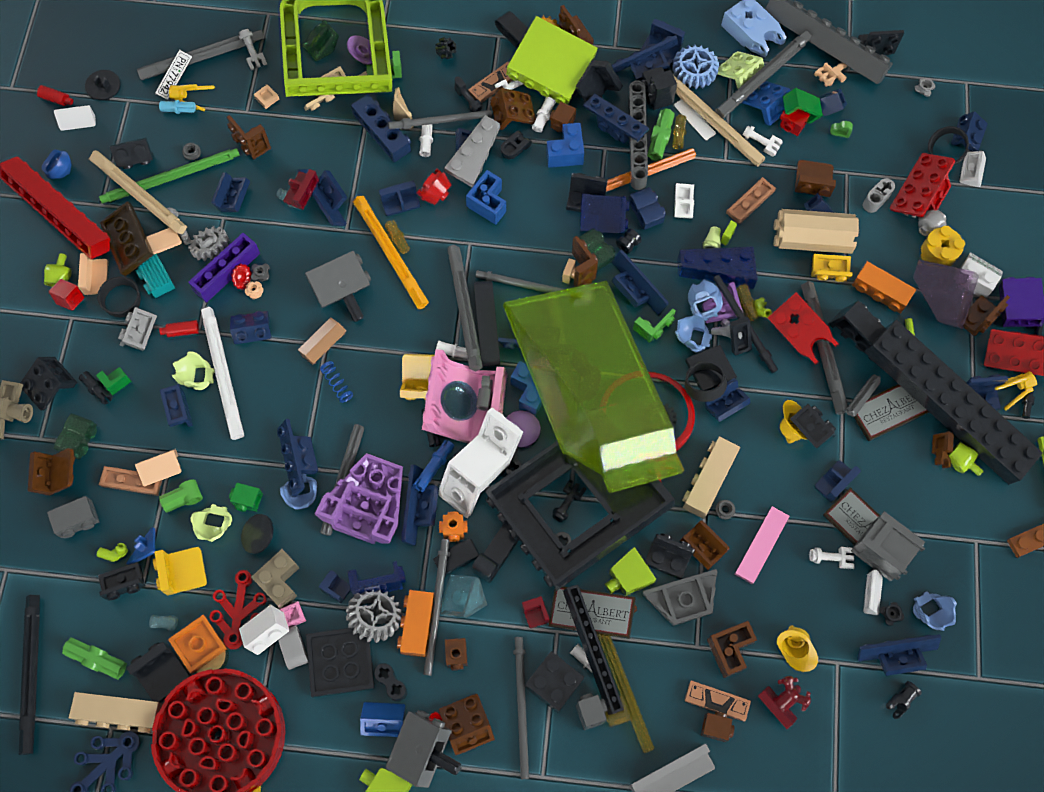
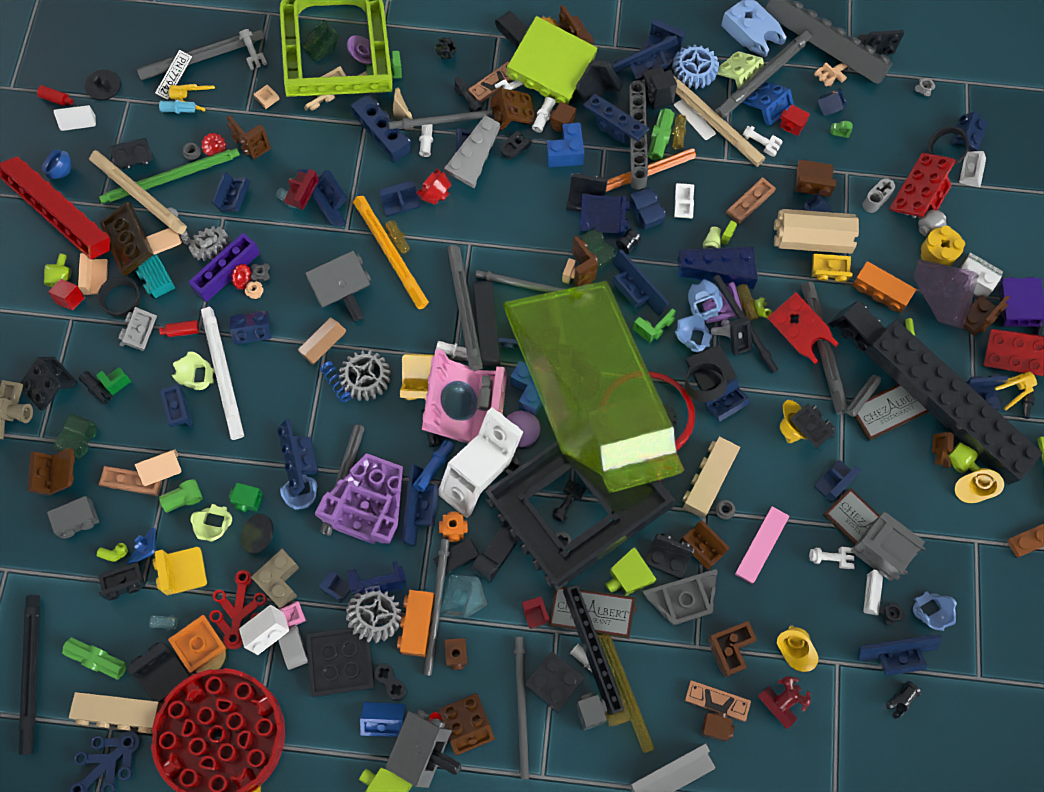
blue brick [466,170,506,225] -> none
green panel [783,88,823,124] -> none
none -> red piece [201,133,226,156]
none -> light grey gear [339,350,391,401]
none -> yellow piece [955,468,1004,503]

